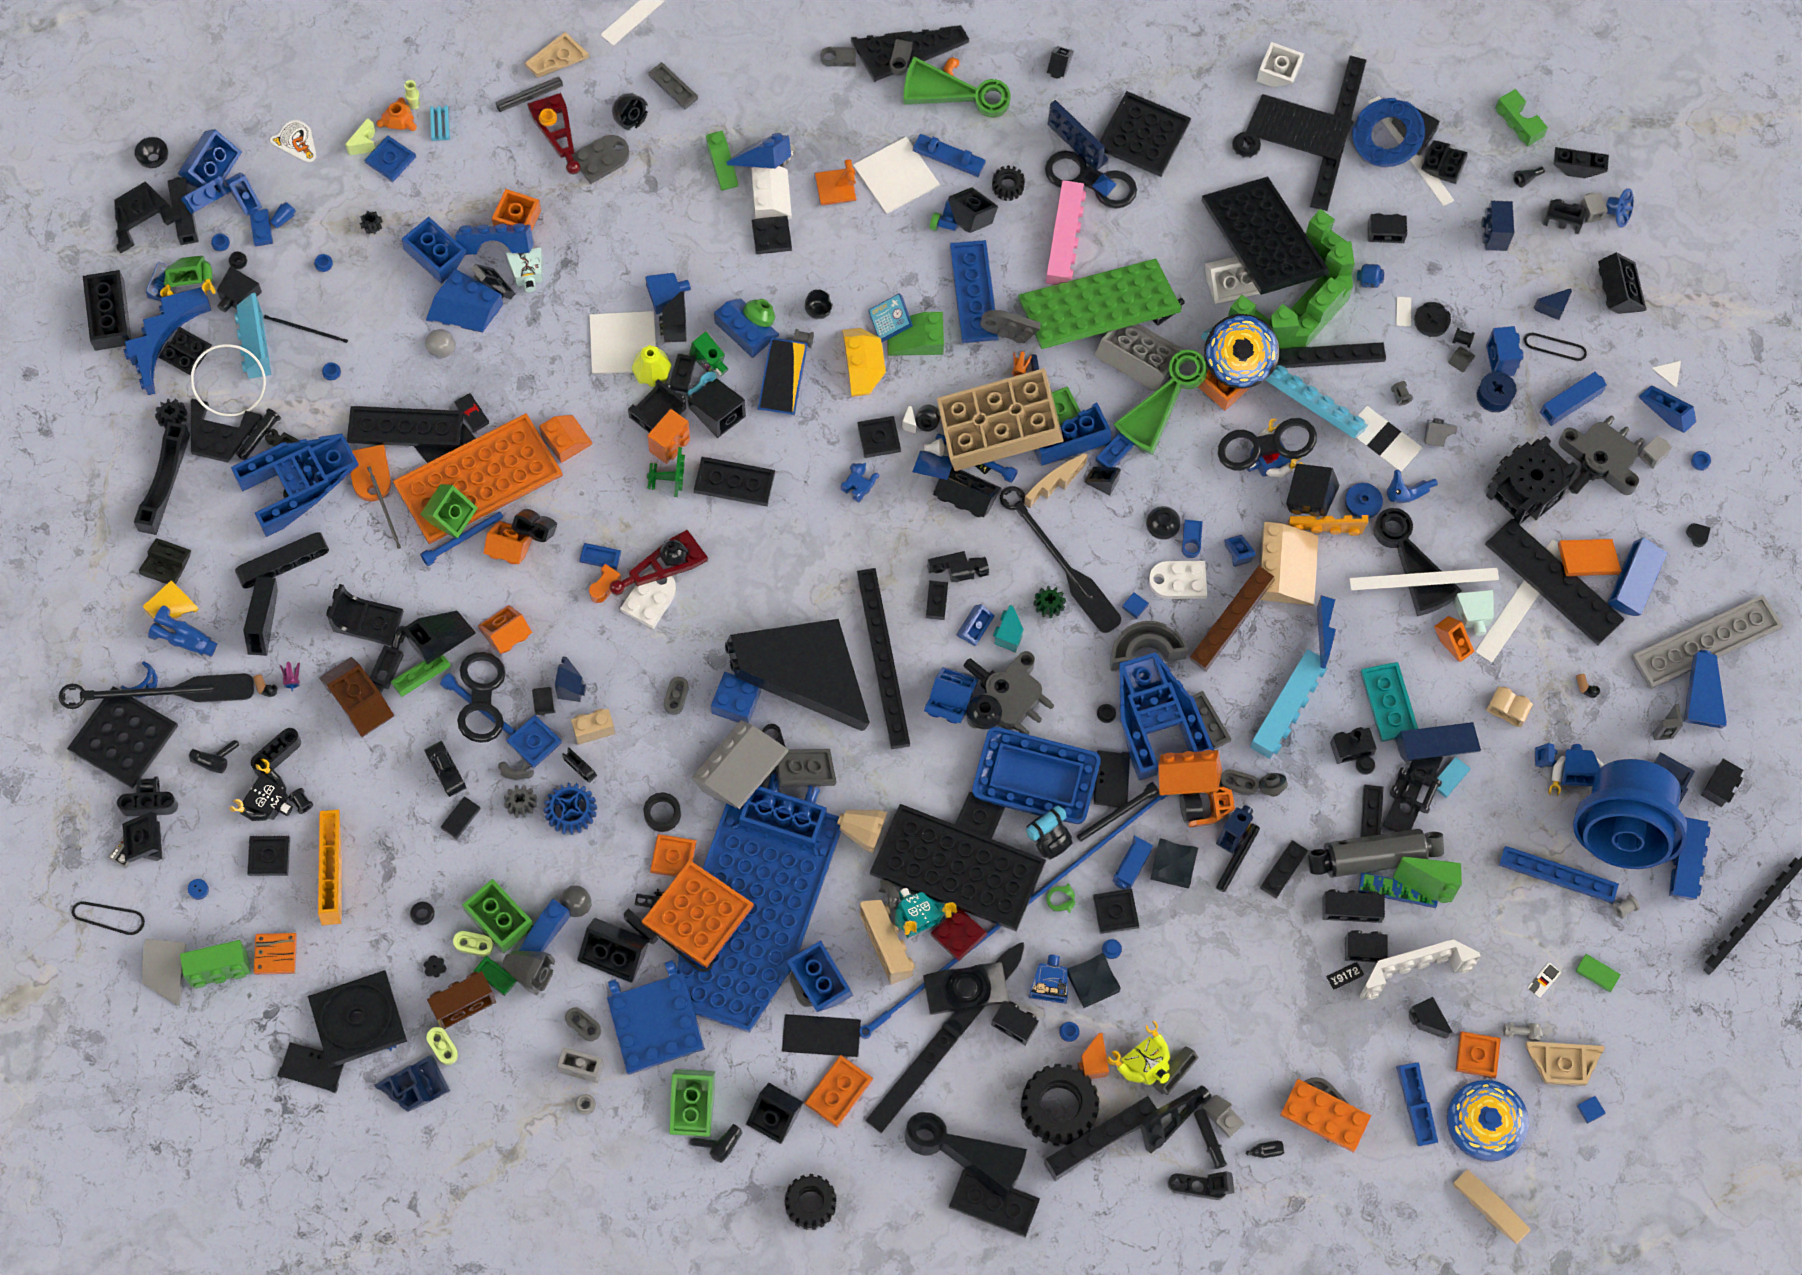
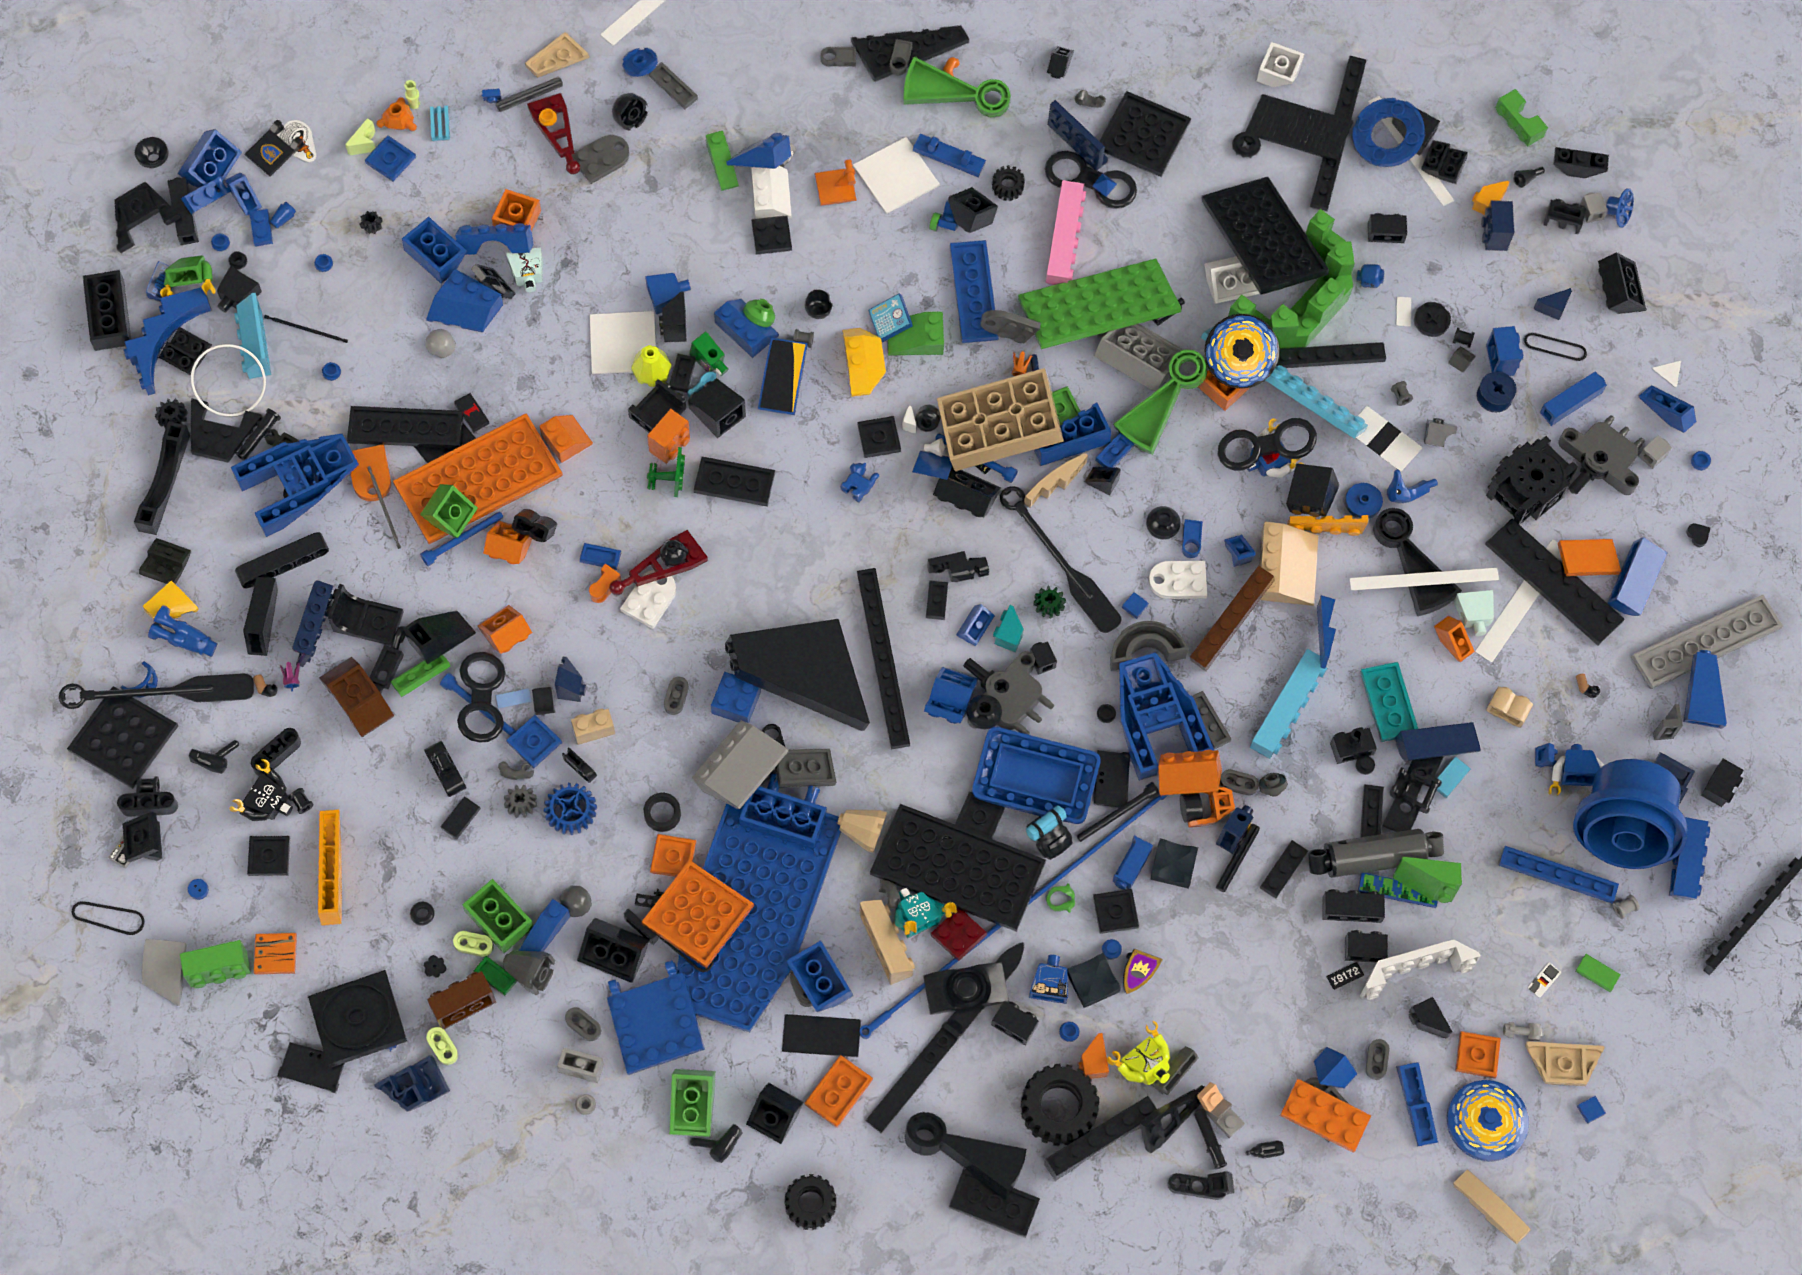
none -> black flag [244,120,304,177]
none -> dark blue bracket [292,580,333,667]
none -> blue plate [482,88,502,103]
none -> light blue sticker [495,688,532,709]
none -> blue plate [622,48,658,77]
none -> black brick [1030,641,1057,675]
none -> dark grey piece [1075,90,1106,108]
none -> shield [1123,948,1163,994]
none -> light nougat plate [1197,1082,1224,1112]
none -> blue slope [1314,1047,1357,1089]
none -> dark grey plate [1366,1039,1390,1080]
none -> light orange slope [1472,180,1510,215]

